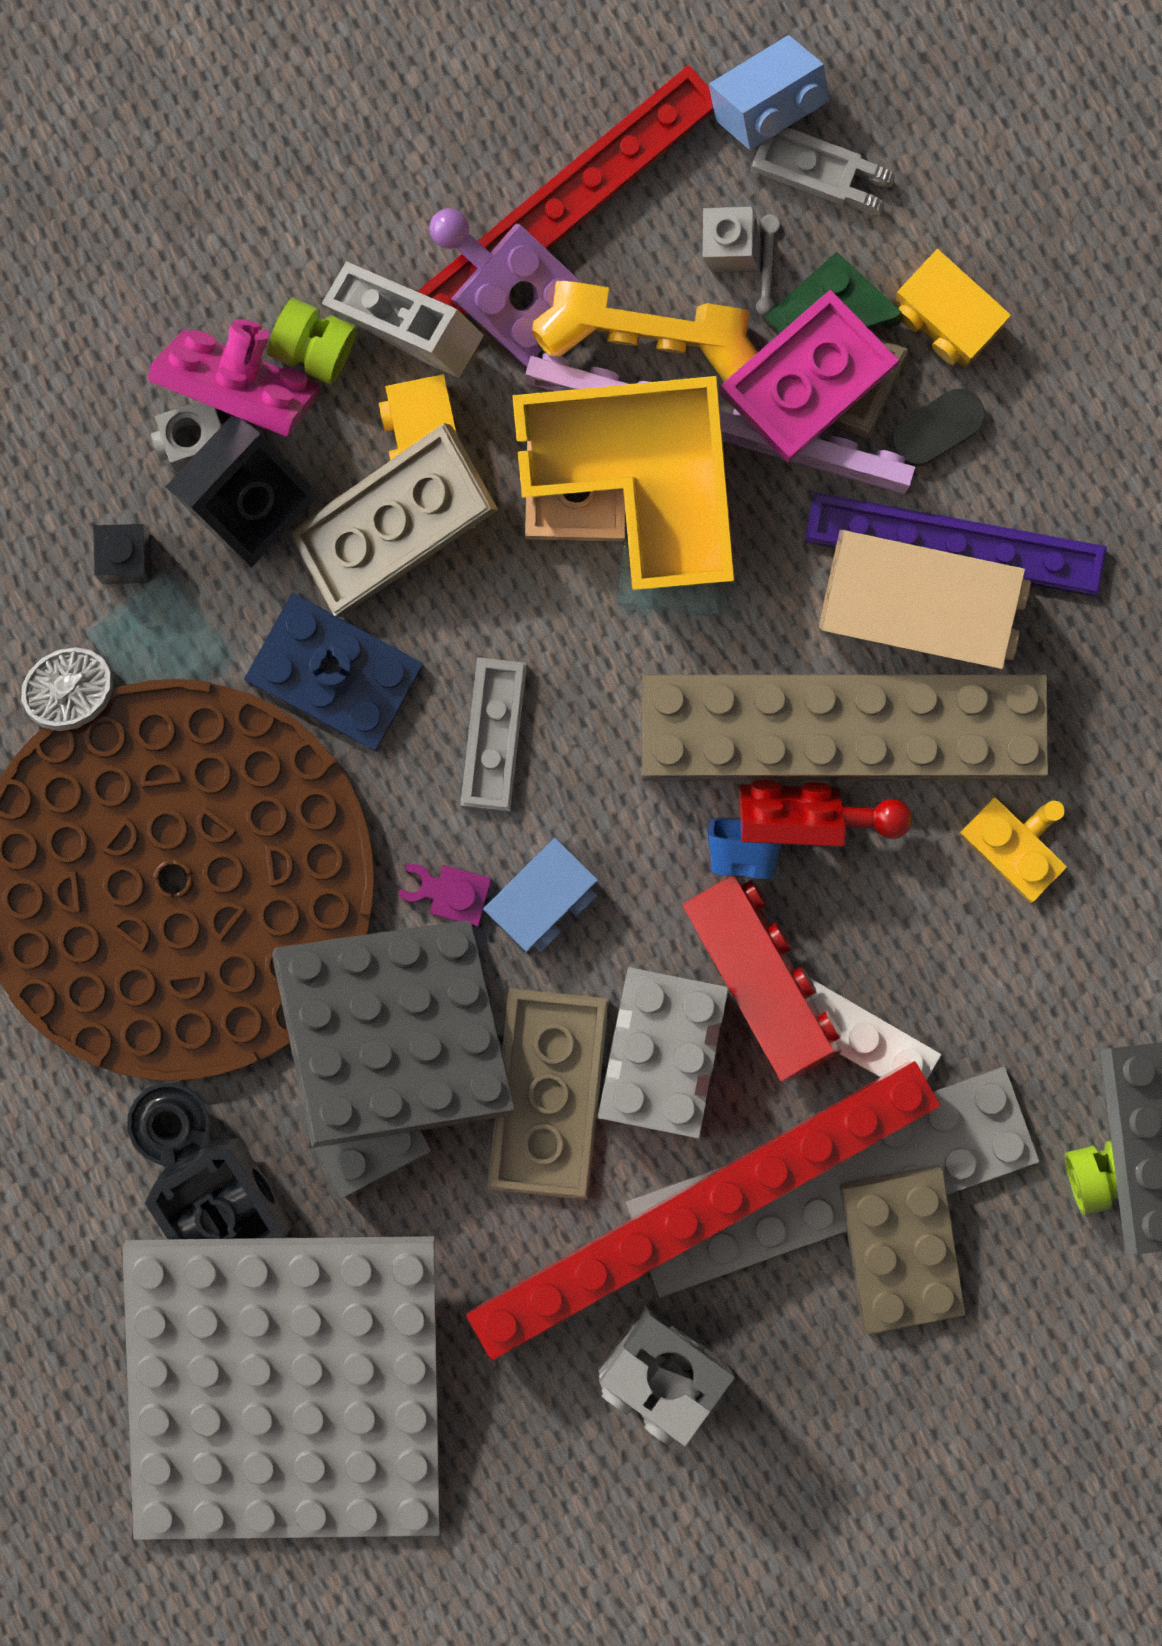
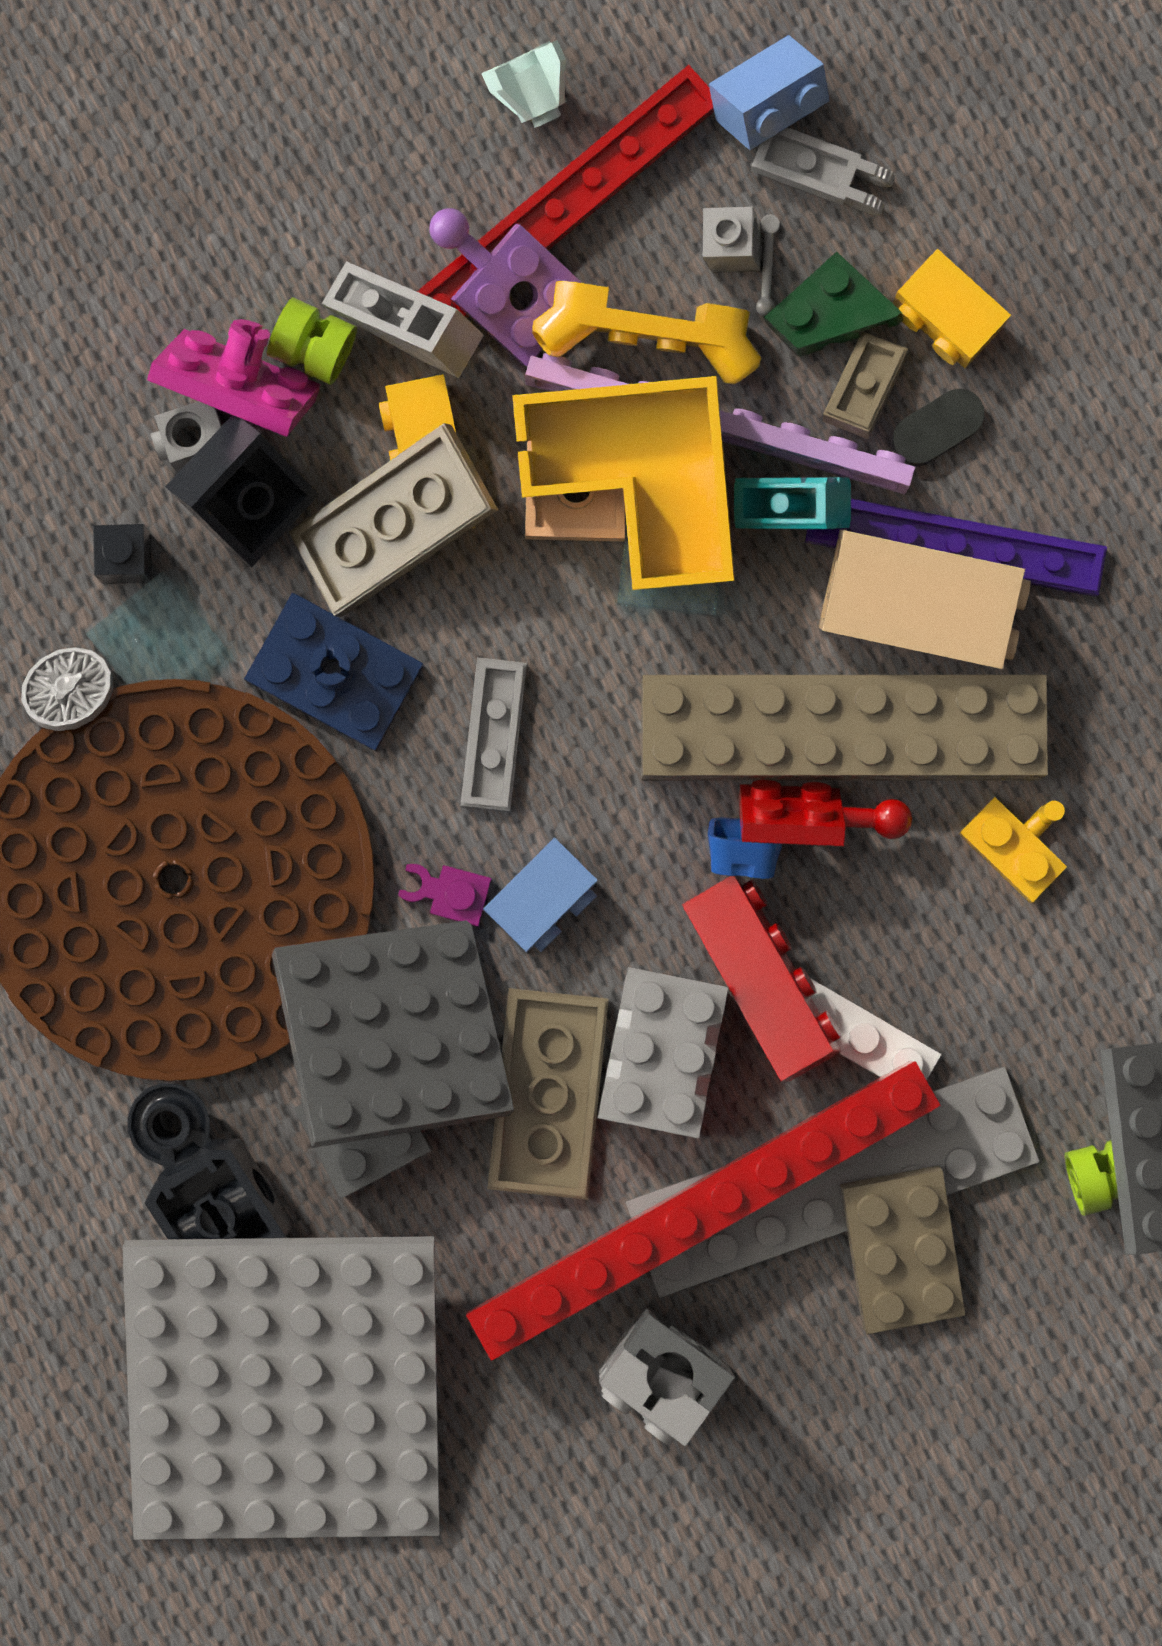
dark pink plate [719,290,899,463] -> none
none -> light aqua brick [482,40,567,128]
none -> teal brick [734,477,851,529]

